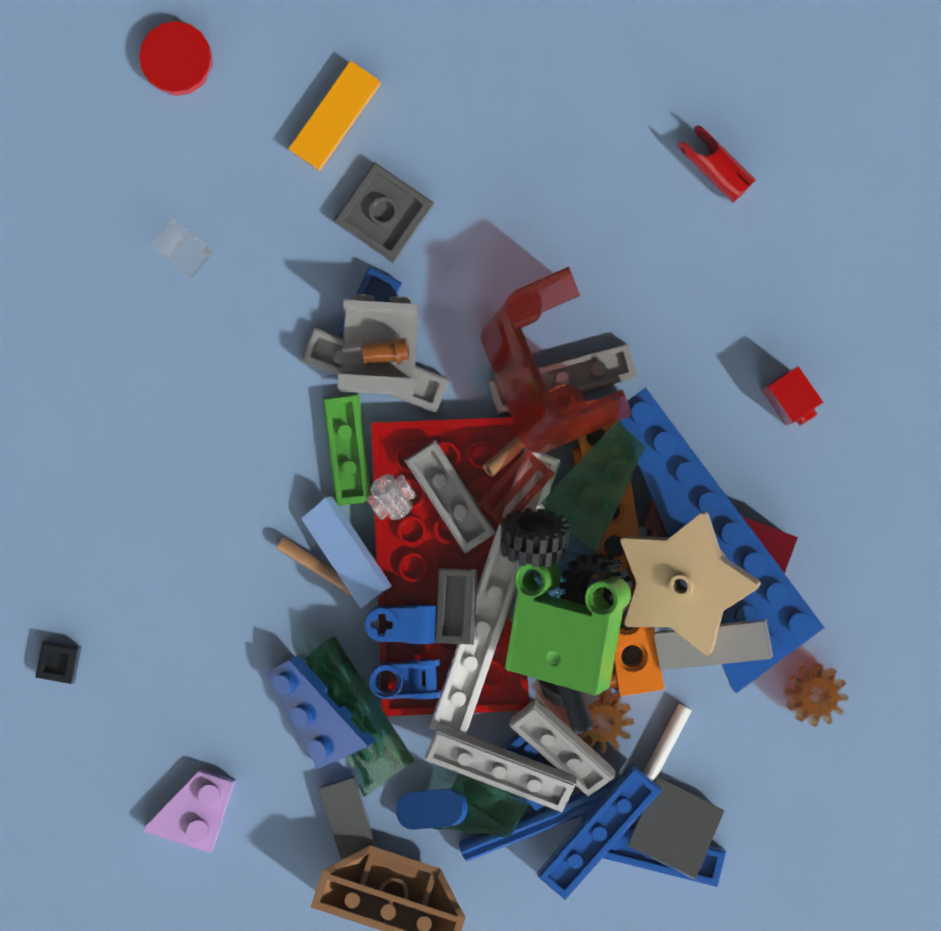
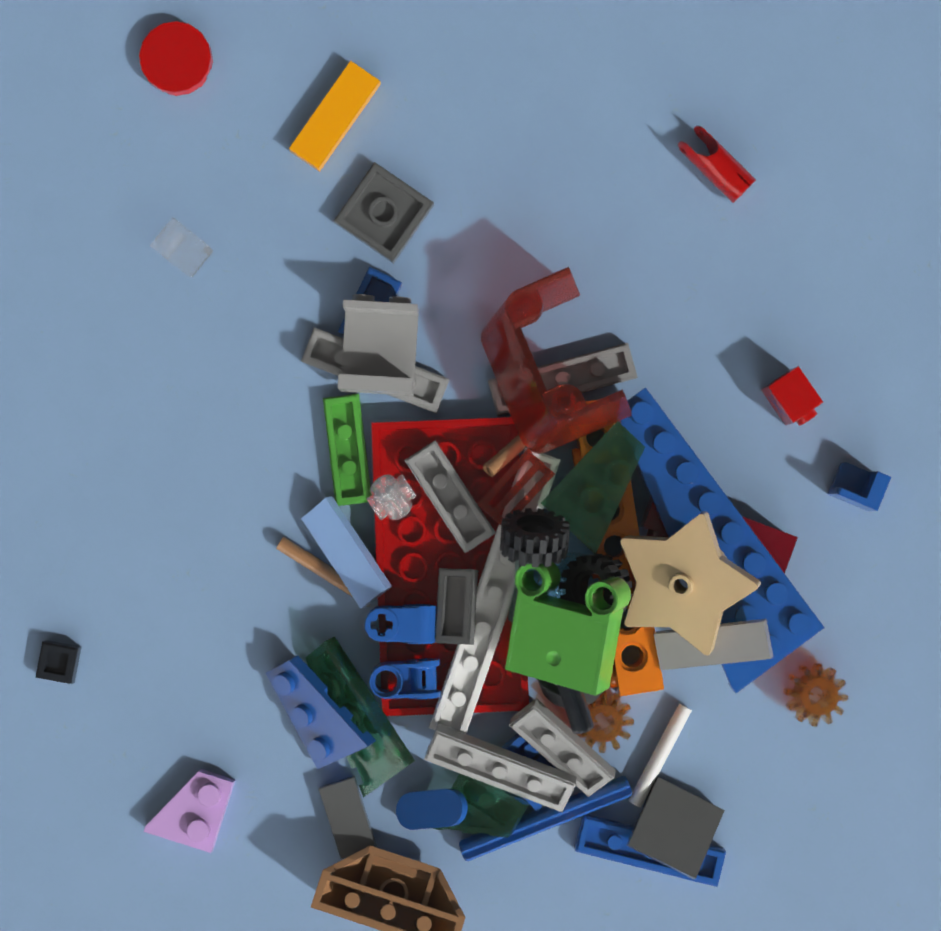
dark orange pin [362,335,409,365] -> none
blue tile [537,763,662,900] -> none
none -> blue panel [828,462,892,511]

